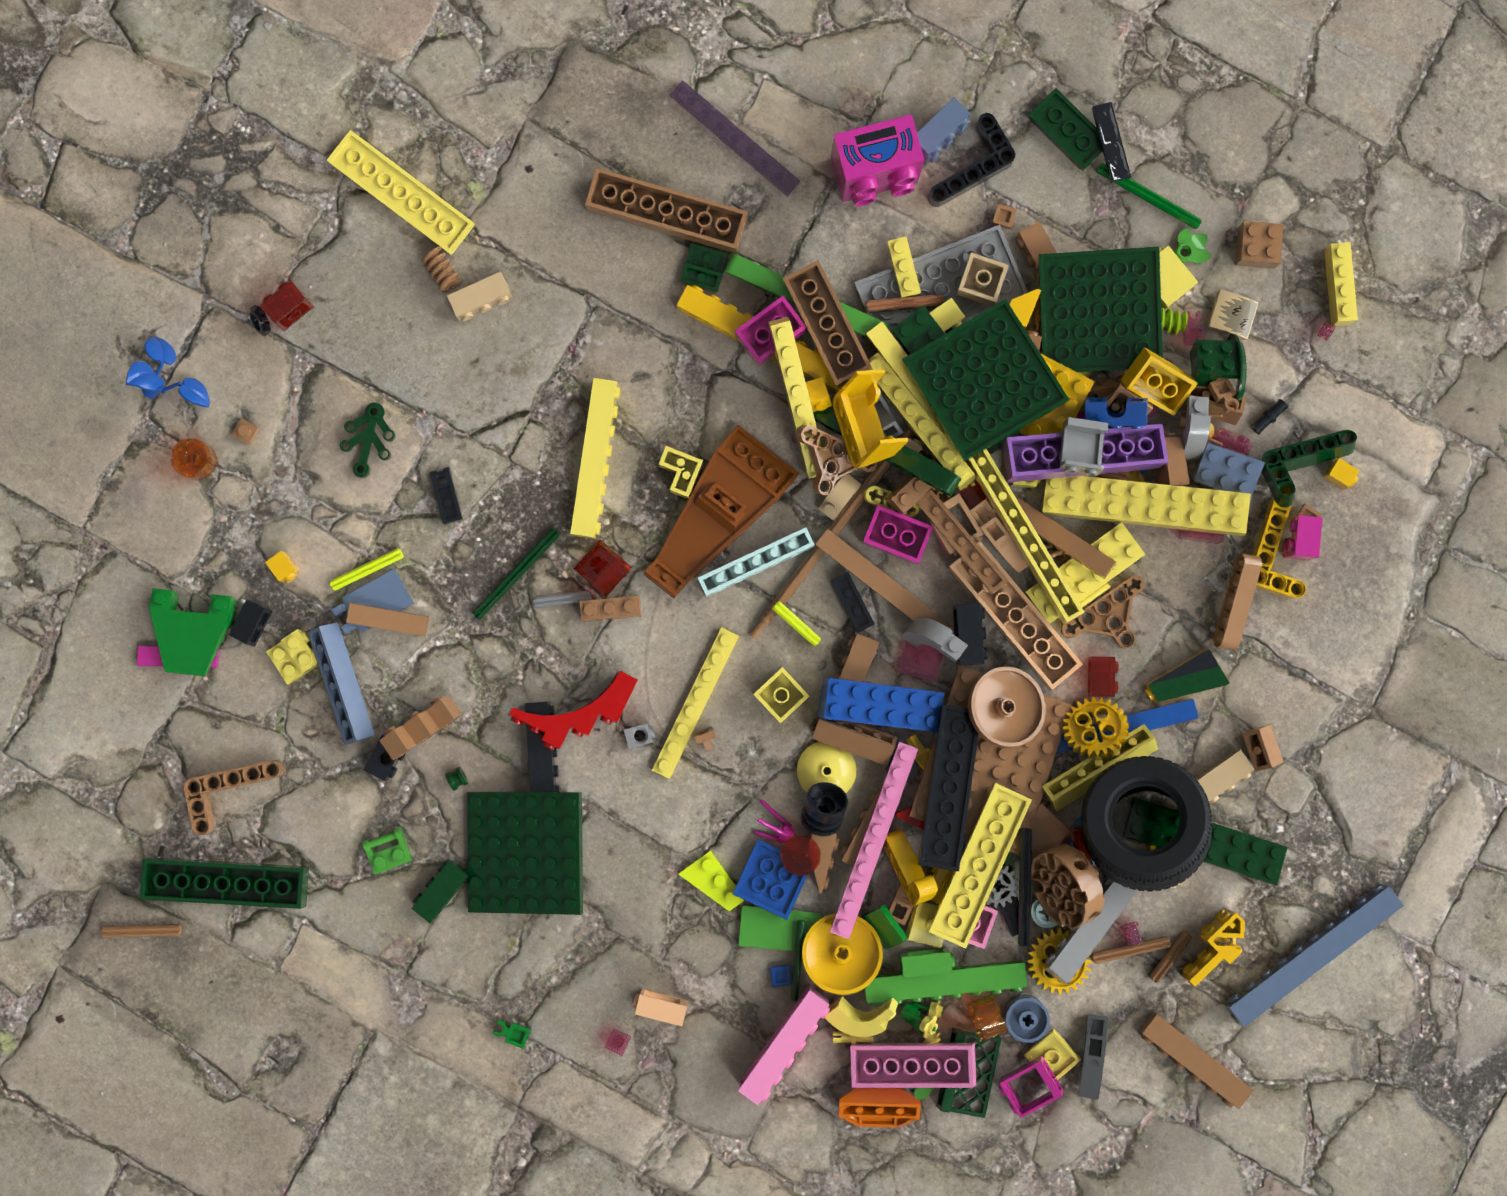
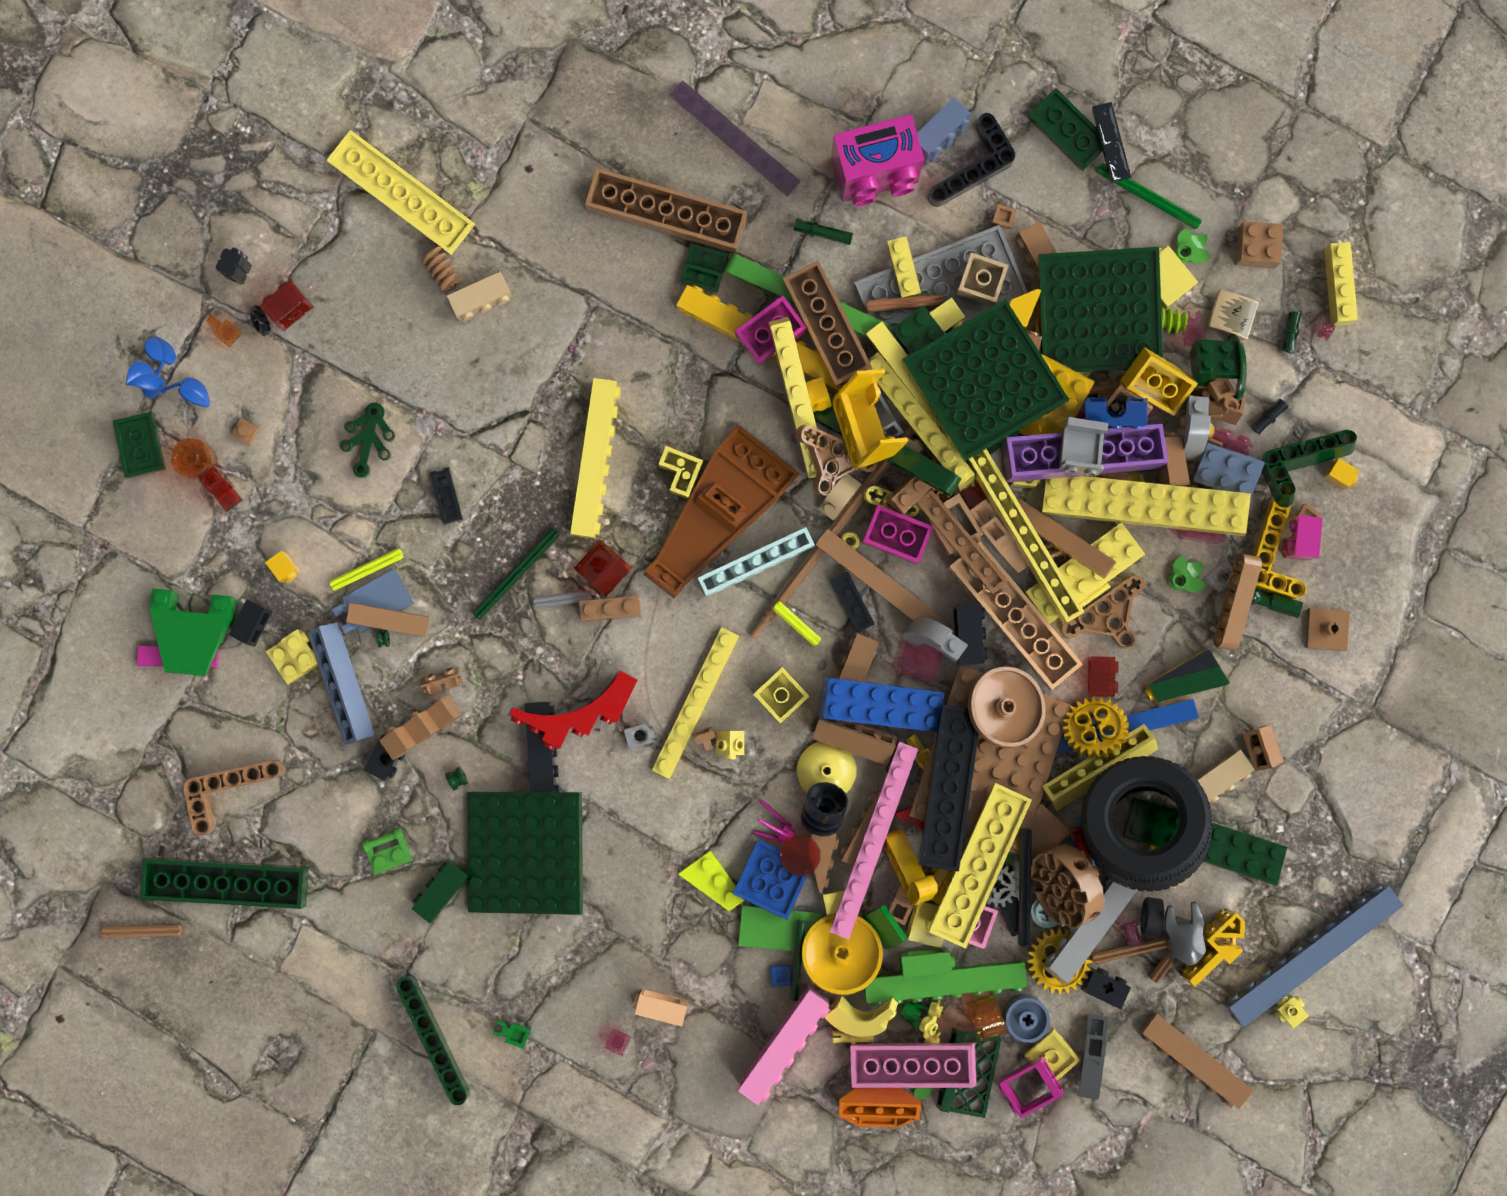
none -> dark green plate [113,412,166,479]
none -> clear red brick [197,465,243,512]
none -> clear orange plate [206,315,242,348]
none -> black brick [215,247,252,285]
none -> dark green bush [377,630,390,648]
none -> dark green beam [396,975,470,1105]
none -> medium nougat hinge [420,667,463,696]
none -> light yellow brick [716,731,744,759]
none -> dark green pin [793,218,853,245]
none -> light yellow brick [822,889,845,915]
none -> light yellow plate [840,531,860,550]
none -> black brick [1081,967,1131,1009]
none -> black tyre [1140,897,1164,937]
none -> dark grey piece [1164,901,1206,965]
none -> bright green plate [1169,556,1206,593]
none -> dark green piece [1251,587,1303,618]
none -> light yellow brick [1273,994,1309,1029]
none -> dark green pin [1282,311,1302,353]
none -> medium nougat tile [1306,608,1350,651]

